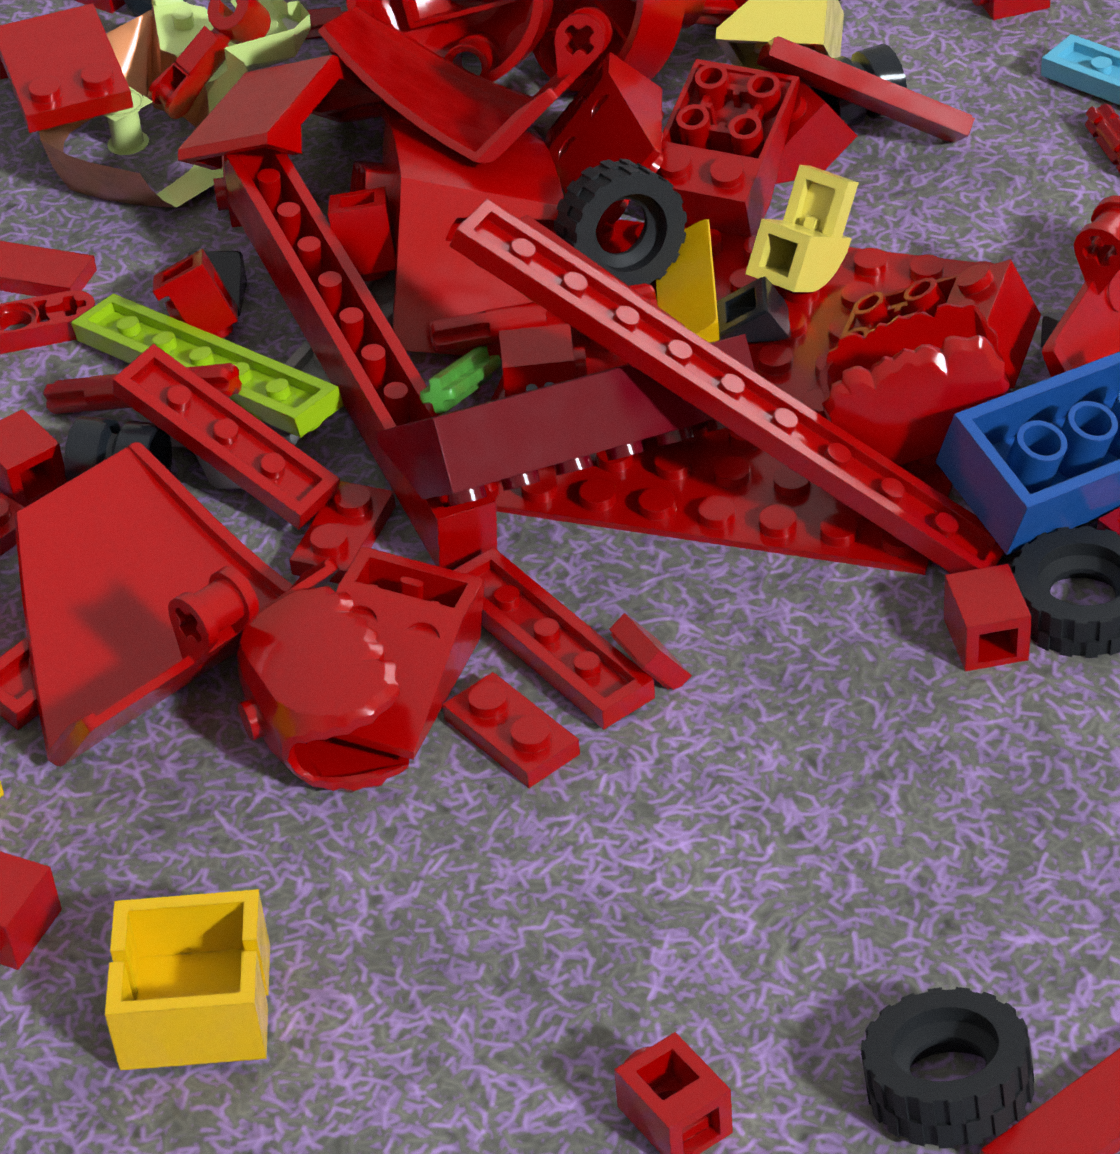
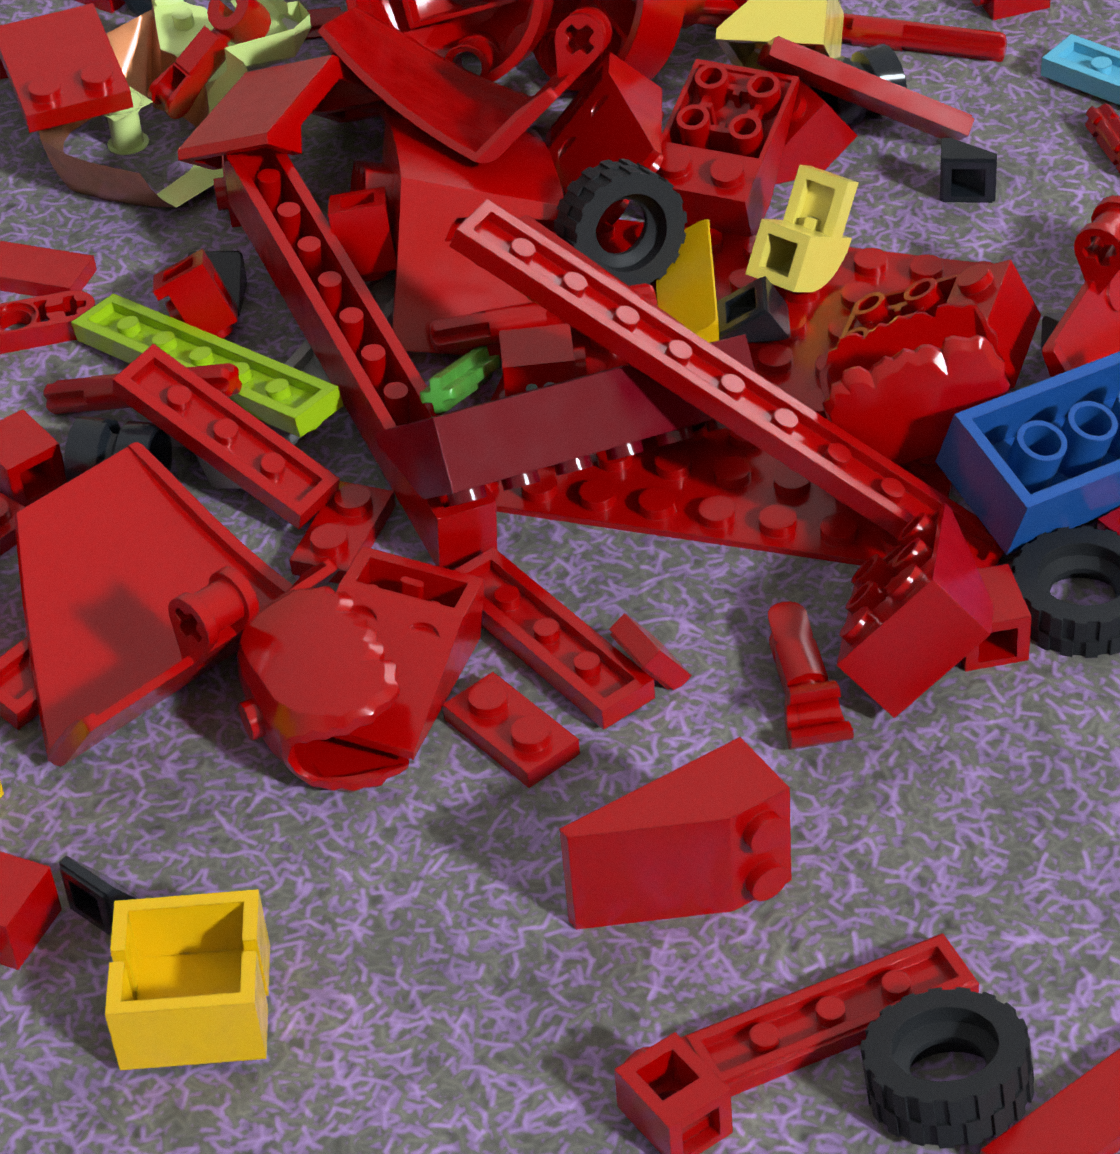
none -> black slope [59,856,141,936]
none -> red slope [559,737,792,930]
none -> red tile [681,933,979,1096]
none -> red piece [768,601,854,750]
none -> red slope [836,503,994,718]
none -> red axle [842,13,1007,62]
none -> black slope [940,137,997,203]

